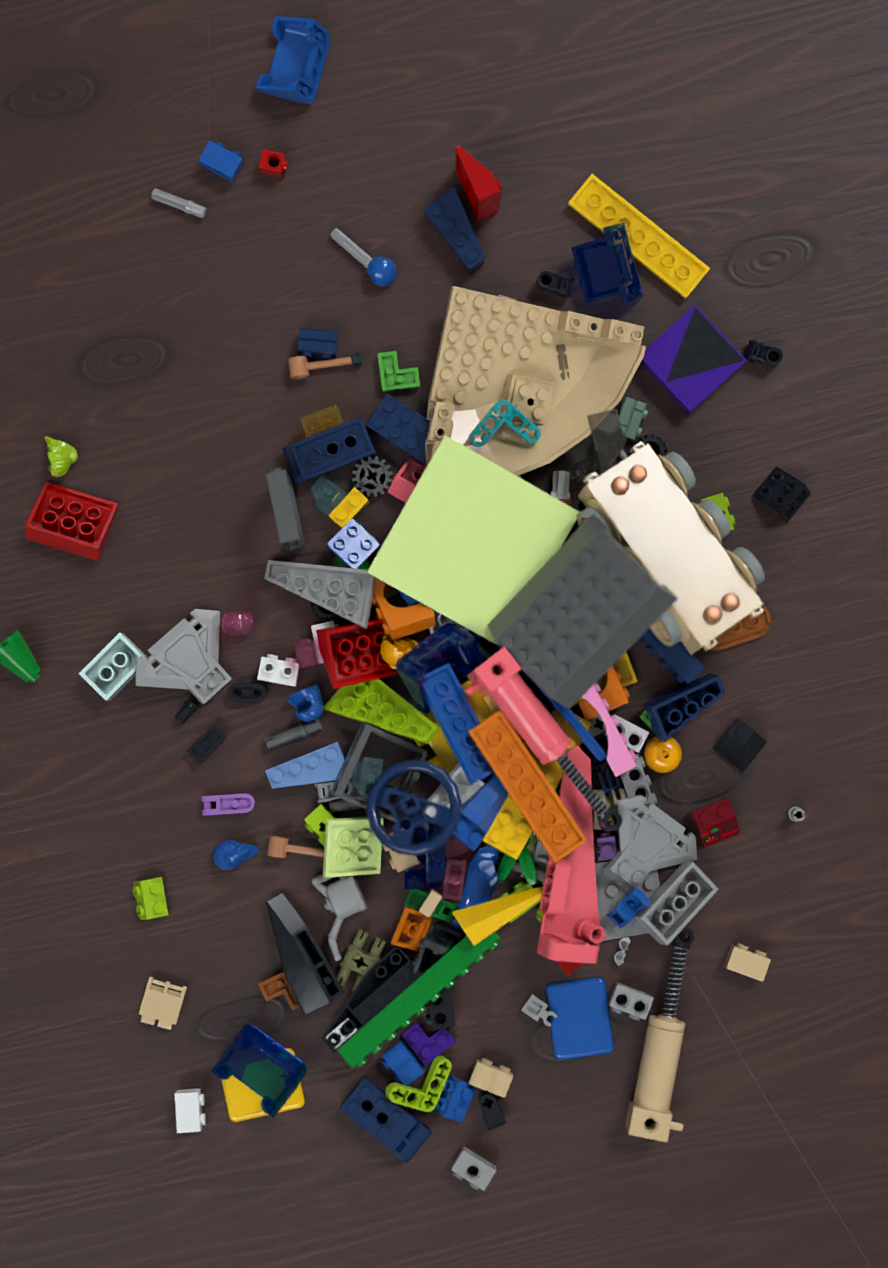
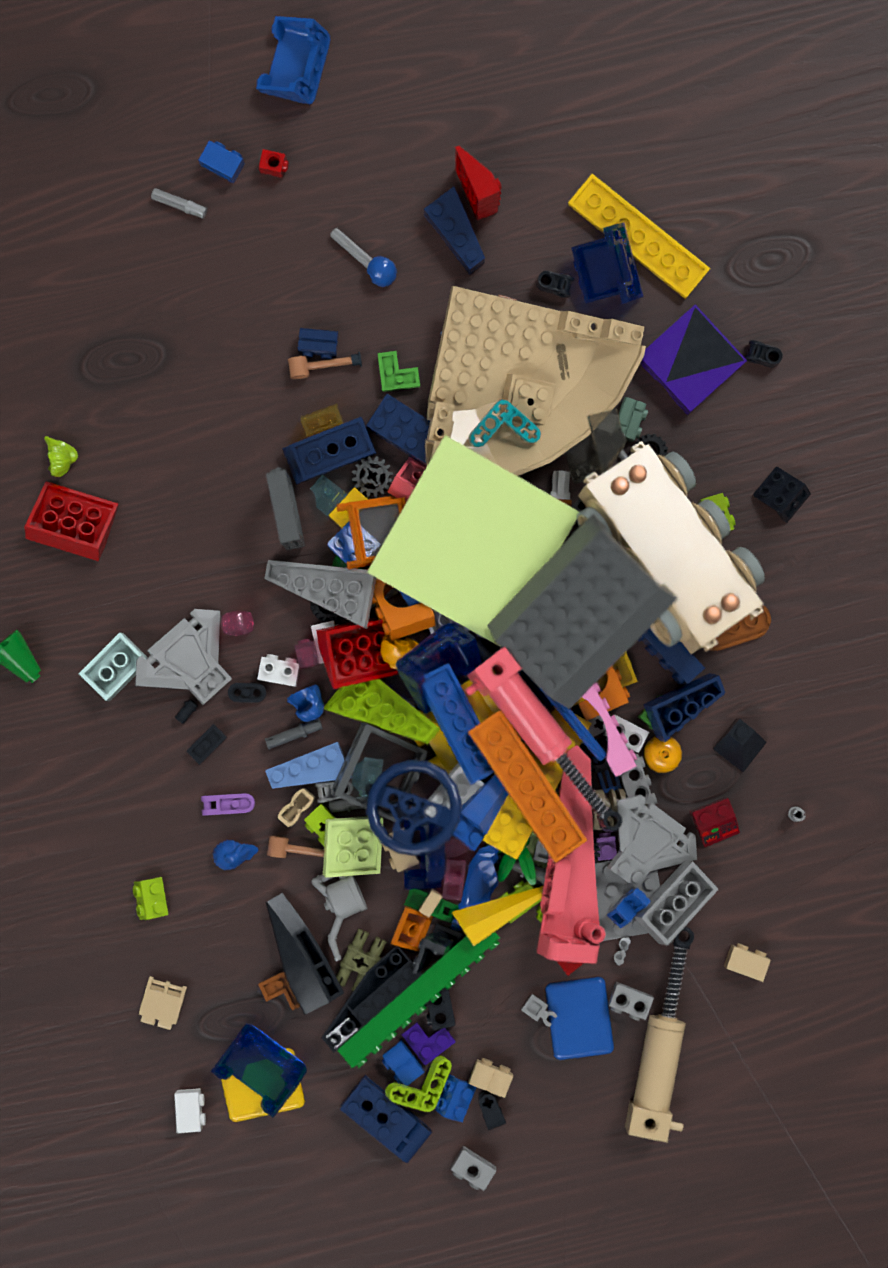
none -> tan brick [278,788,315,827]
none -> piece [336,496,406,570]

